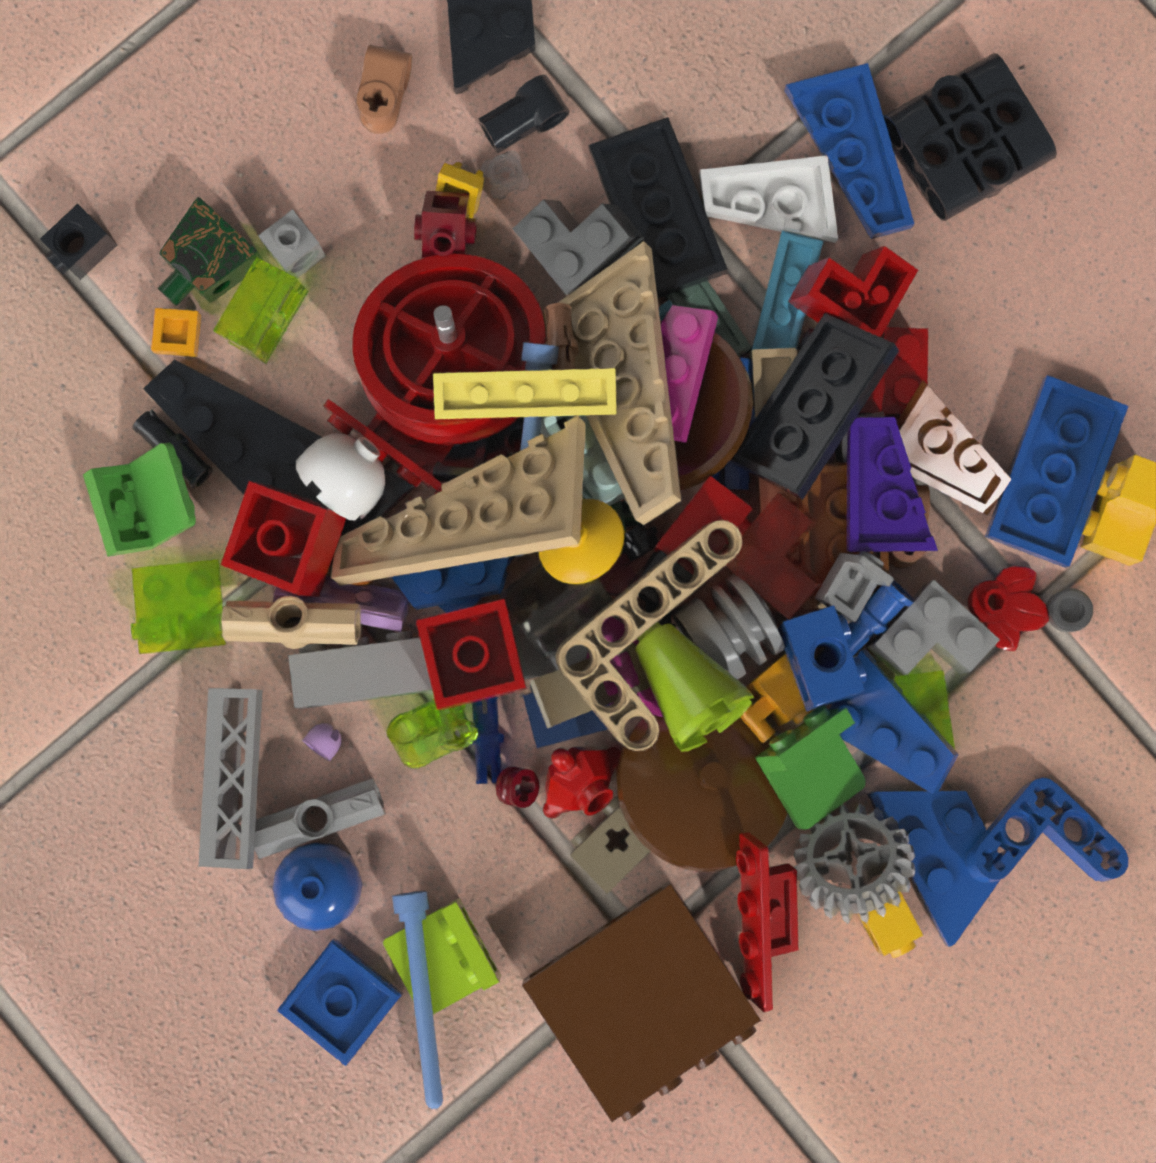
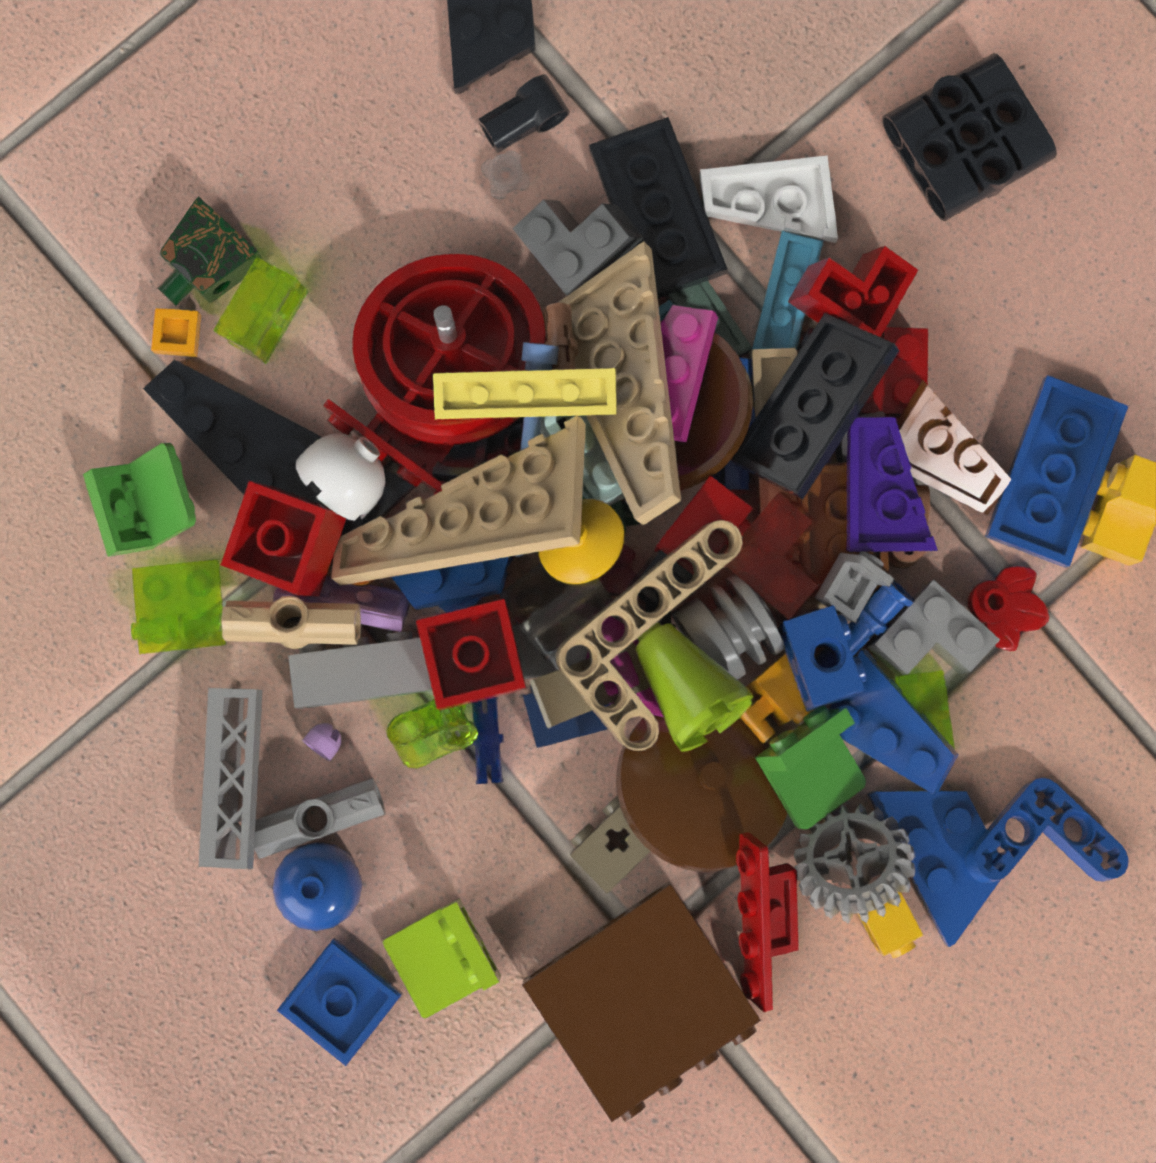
black brick [40,203,117,280] -> none
black pin [133,410,213,488] -> none
light grey brick [258,209,326,282] -> none
nougat piece [357,45,412,134] -> none
medium blue piece [392,891,443,1109] -> none
dark red brick [414,191,477,258] -> none
yellow tile [435,162,485,218] -> none
dark red bush [495,766,539,808] -> none
red rock [543,746,621,819] -> none
black plate [621,524,659,562] -> none
blue wing [784,63,915,239] -> none
flat silver tile [1046,588,1093,632] -> none

